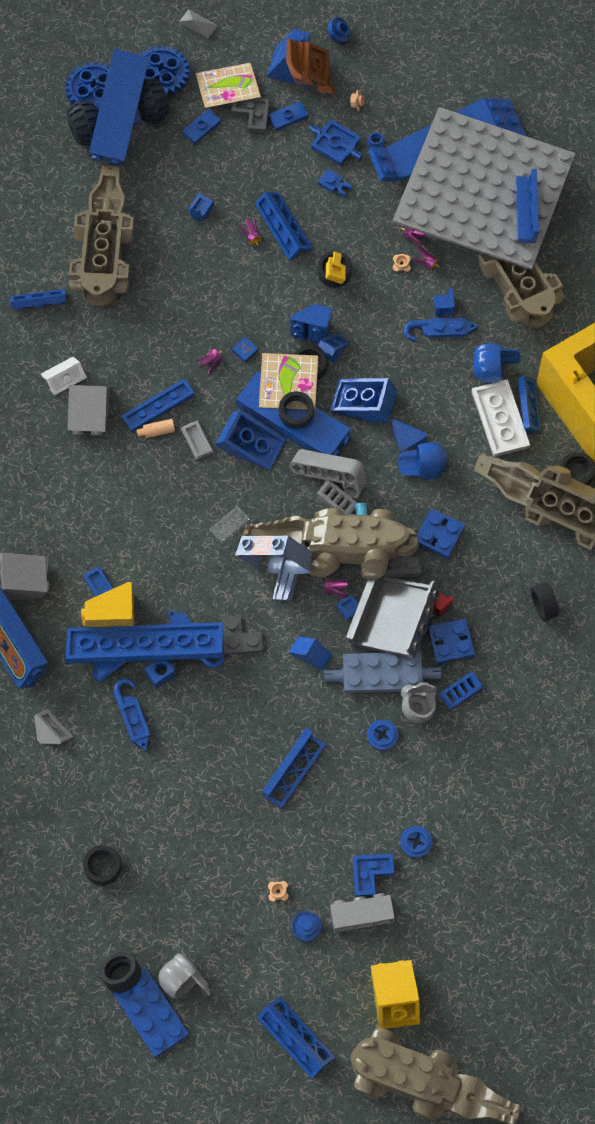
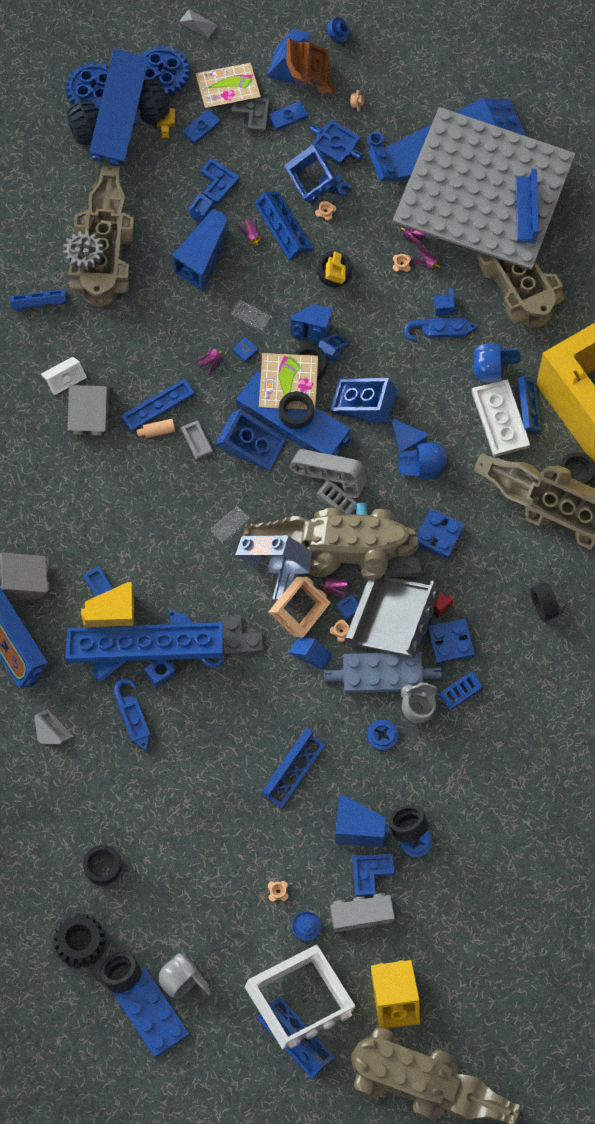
none -> black tyre [53,913,106,968]
none -> light grey gear [63,231,104,270]
none -> yellow plate [157,108,175,138]
none -> blue slope [172,209,229,292]
none -> blue plate [200,158,240,206]
none -> clear plate [231,300,272,333]
none -> white window [245,945,355,1050]
none -> light nougat window [269,577,331,638]
none -> blue window [284,145,340,204]
none -> light nougat plate [315,201,336,221]
none -> light nougat plate [330,620,350,642]
none -> blue slope [335,794,389,847]
none -> black tyre [388,805,429,842]

